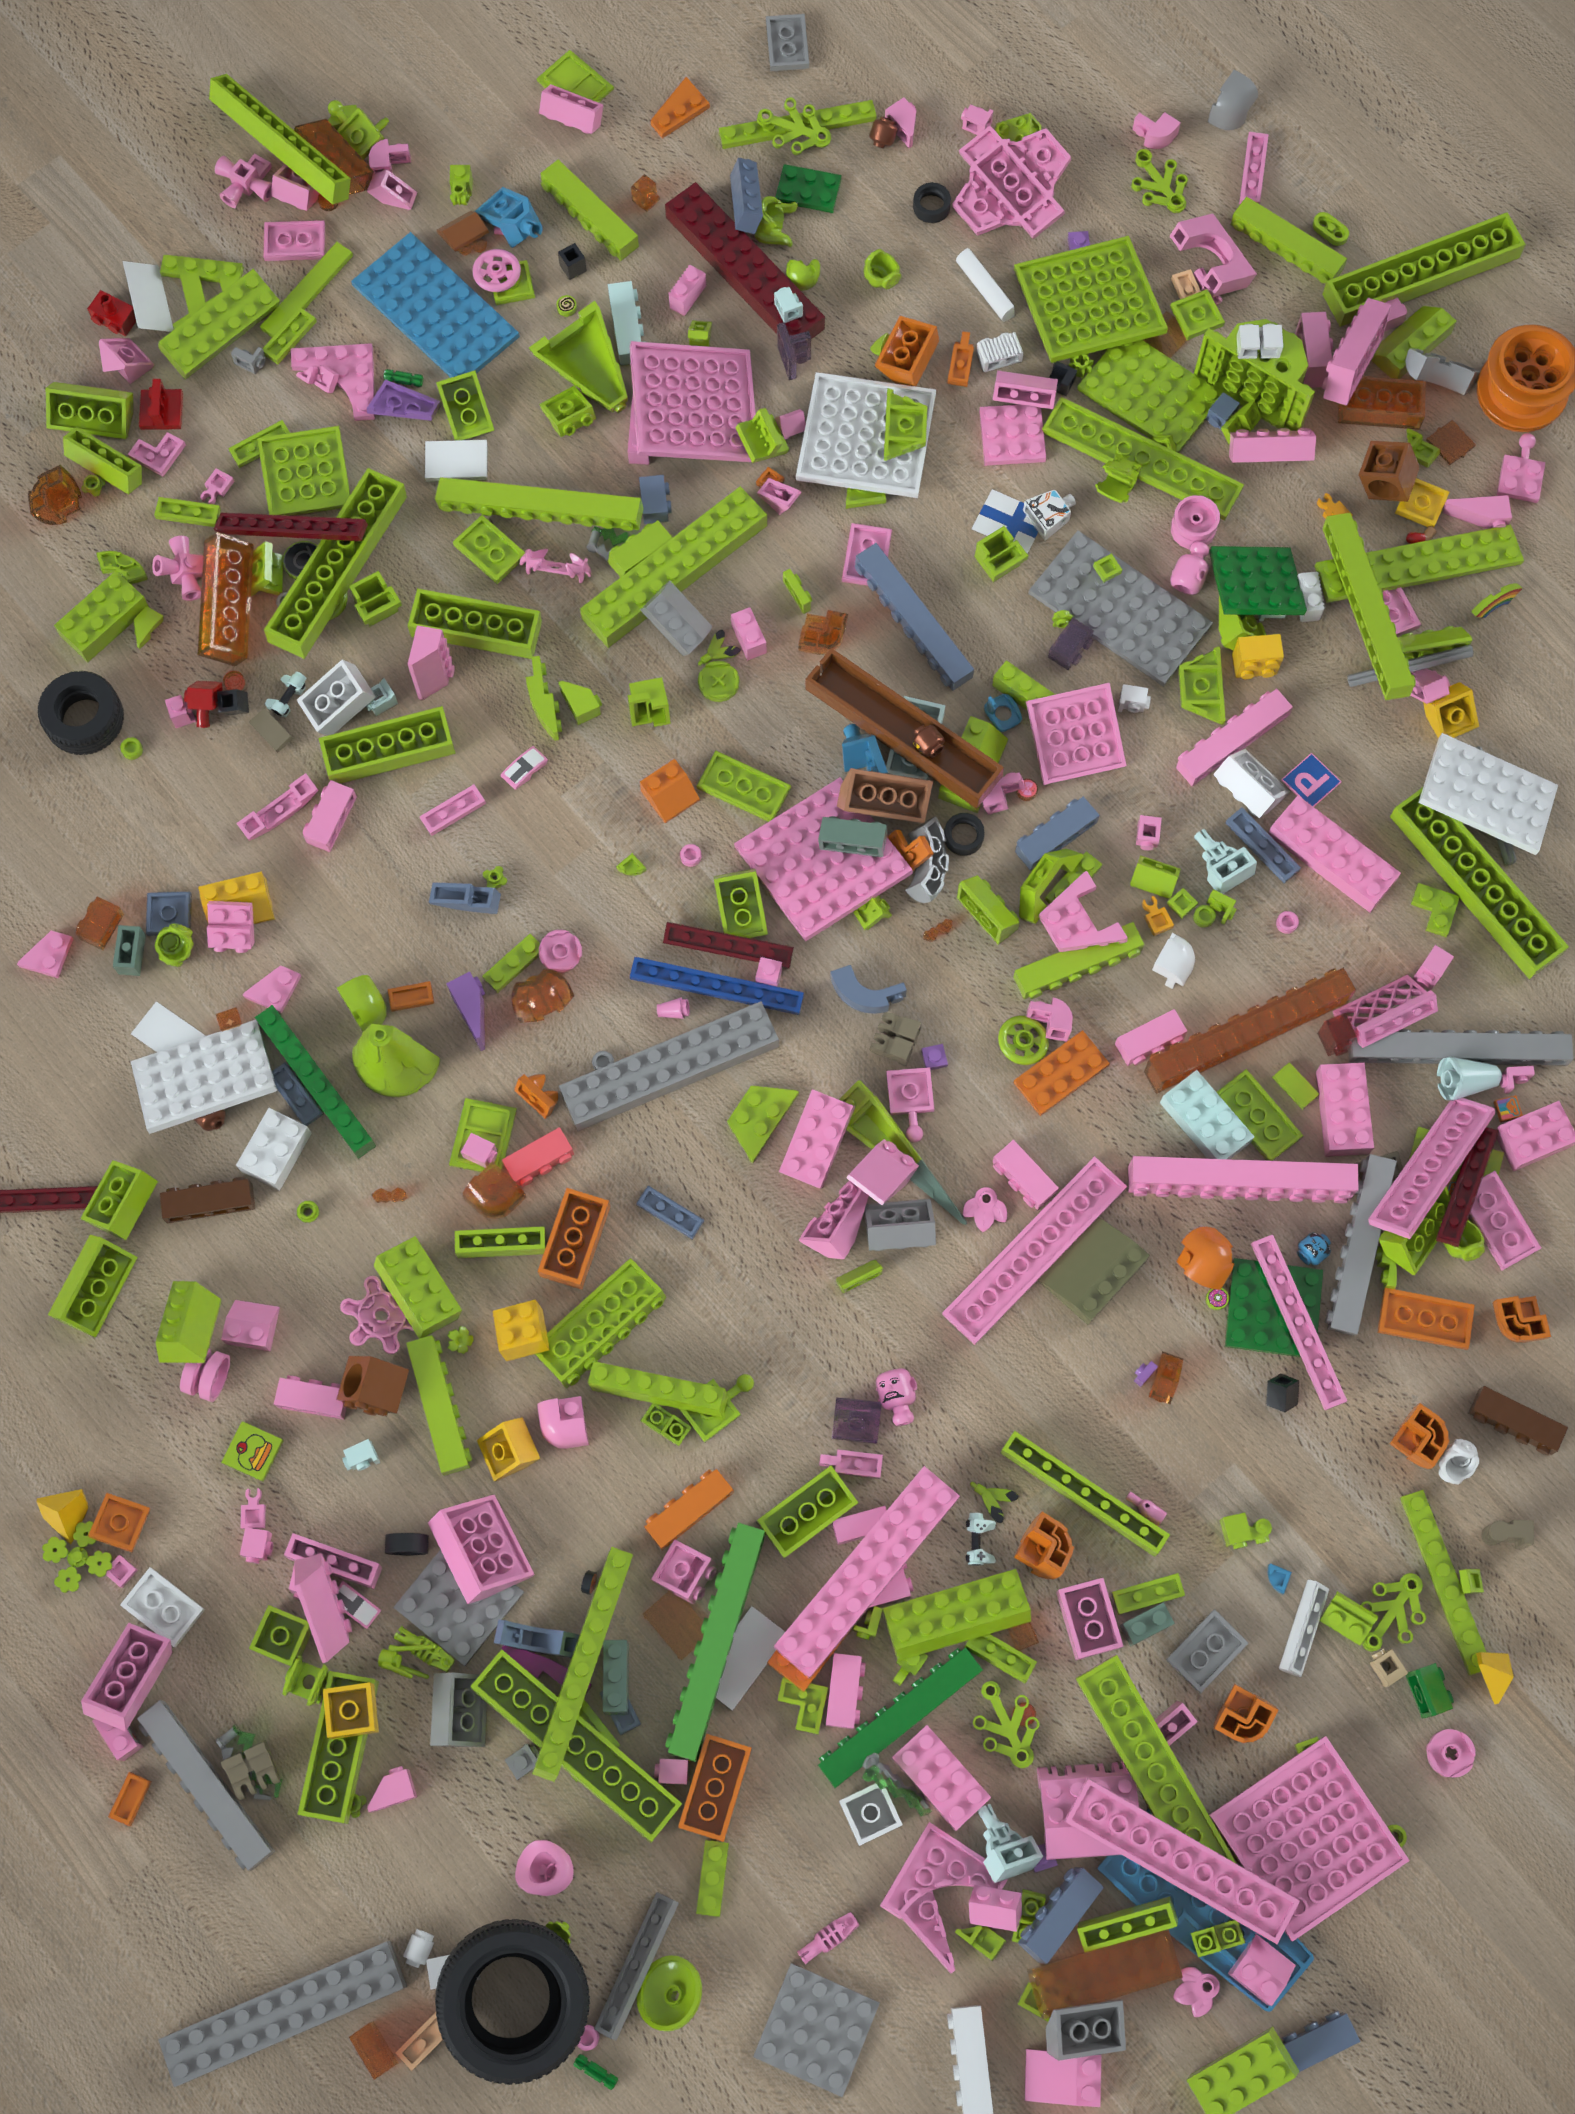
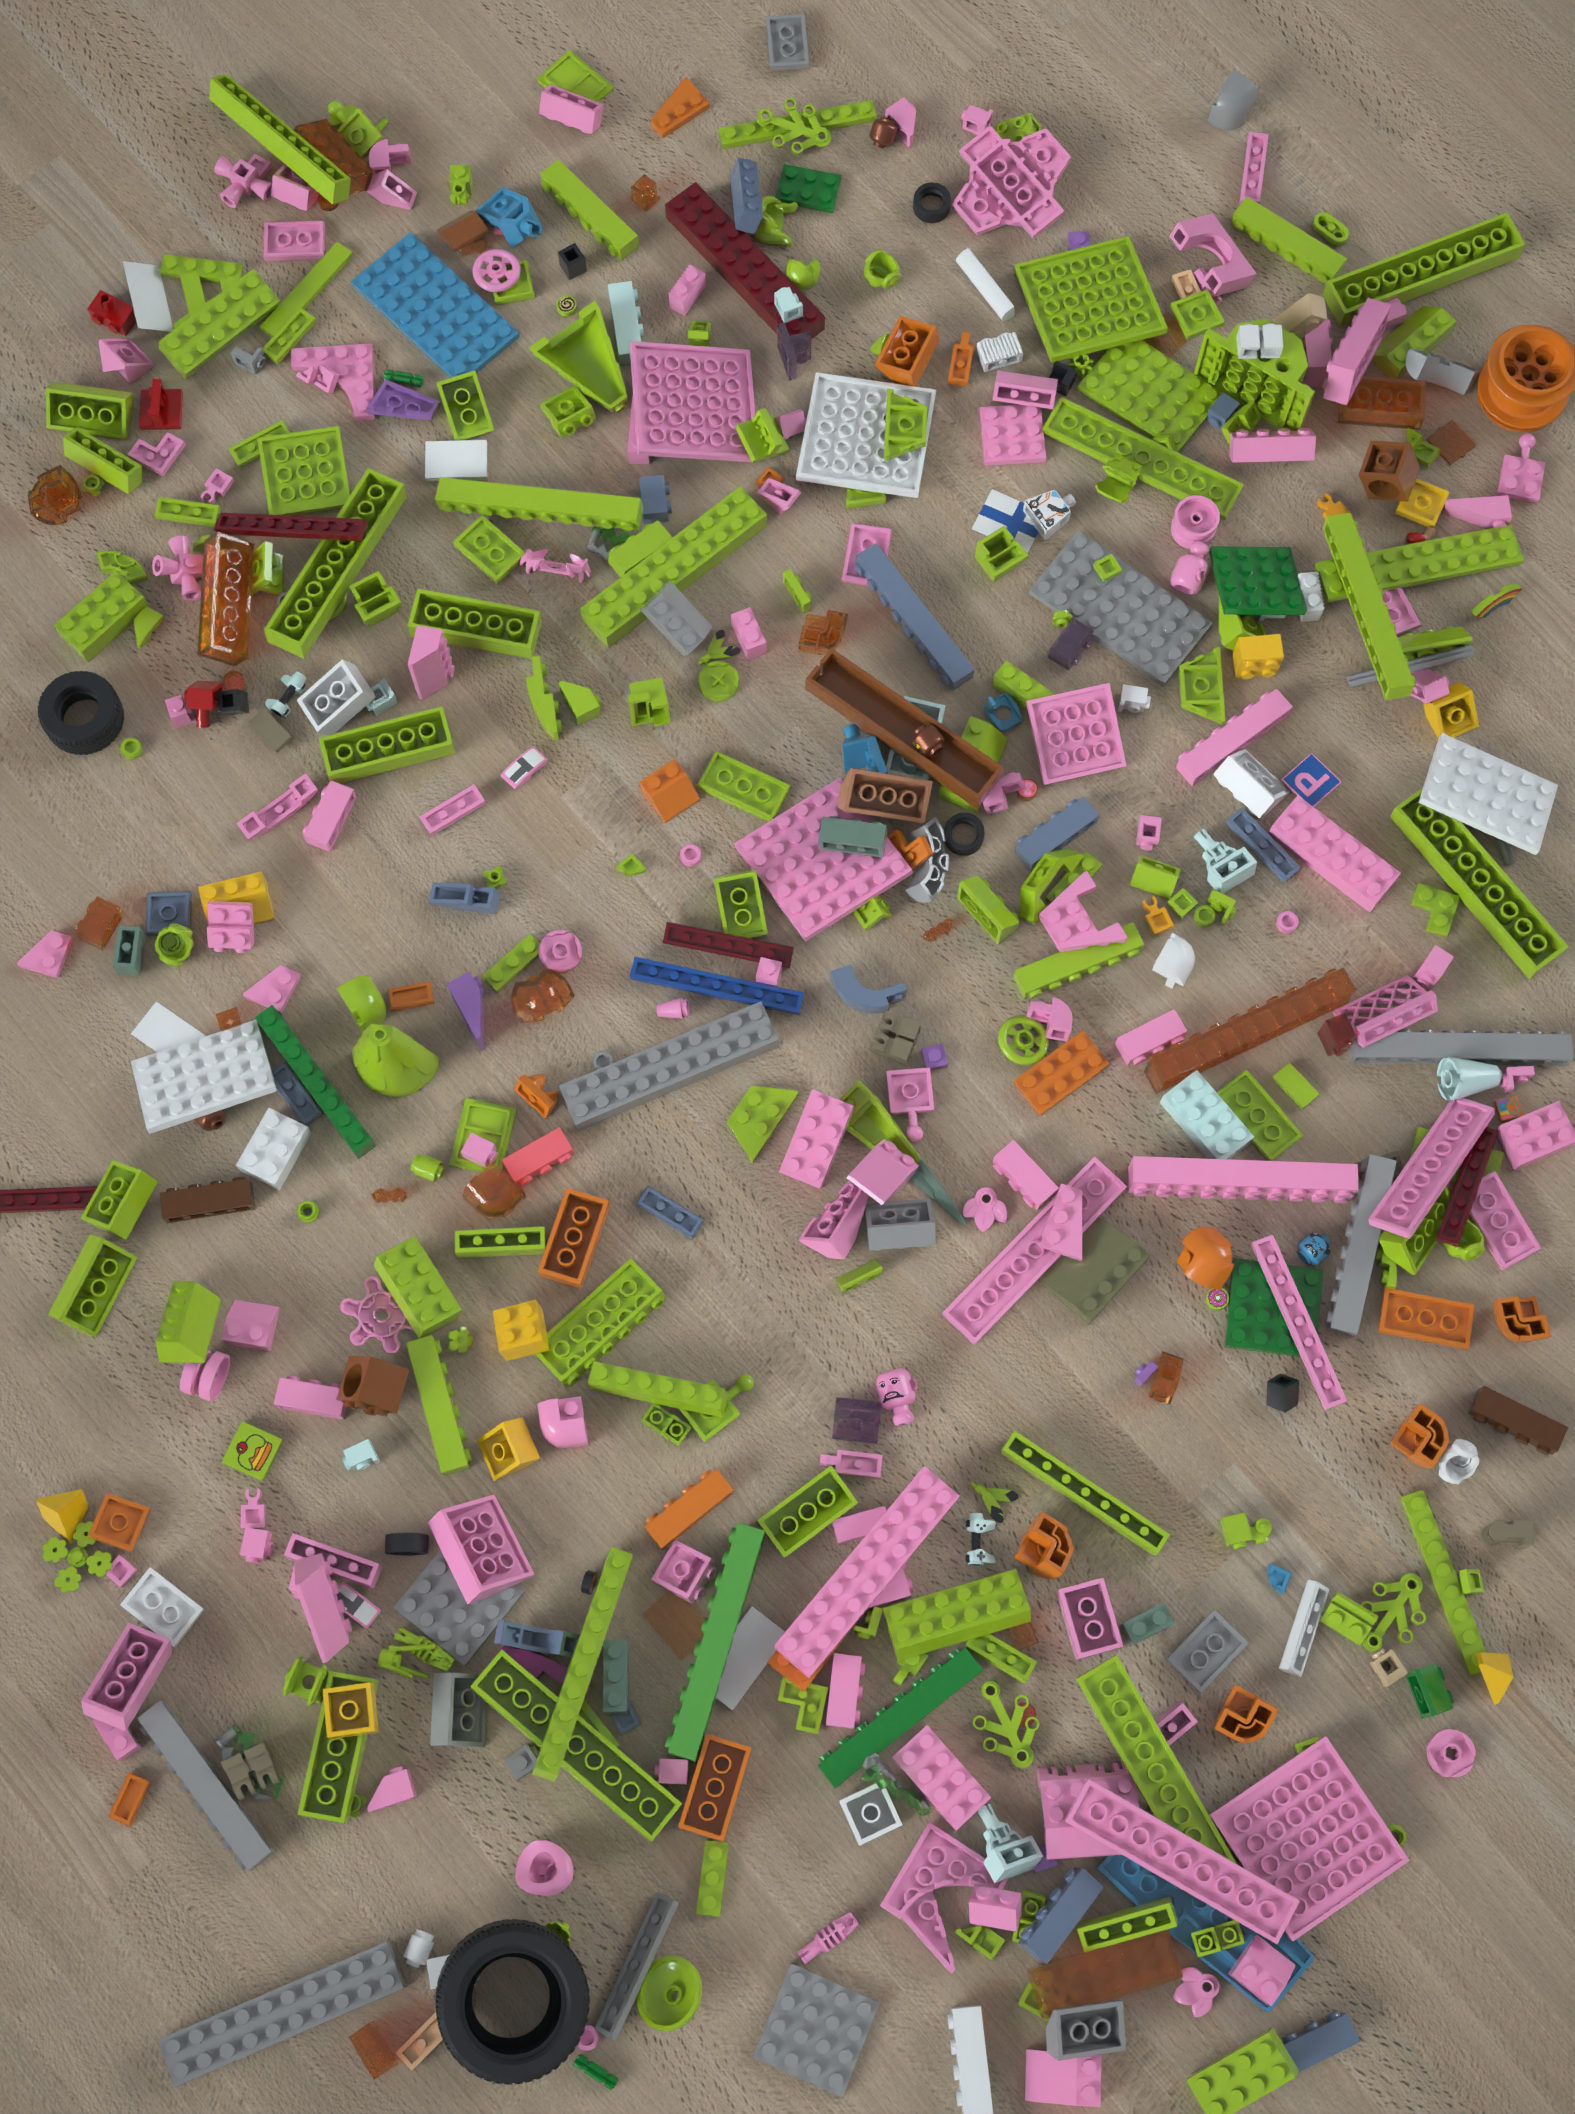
lime brick [249,1605,312,1667] -> none
black tile [283,541,318,580] -> none
lime plate [1111,1573,1186,1615] -> none
bright pink piece [1125,1491,1167,1526] -> none
lime plant [1131,149,1188,213] -> none
bright pink brick [1132,112,1181,149] -> none
bright pink brick [1316,1063,1374,1157] -> none
none -> lime tile [193,535,214,553]
none -> lime brick [410,1154,445,1182]
none -> bright pink wing [1039,1184,1082,1261]
none -> tan brick [1271,293,1327,339]

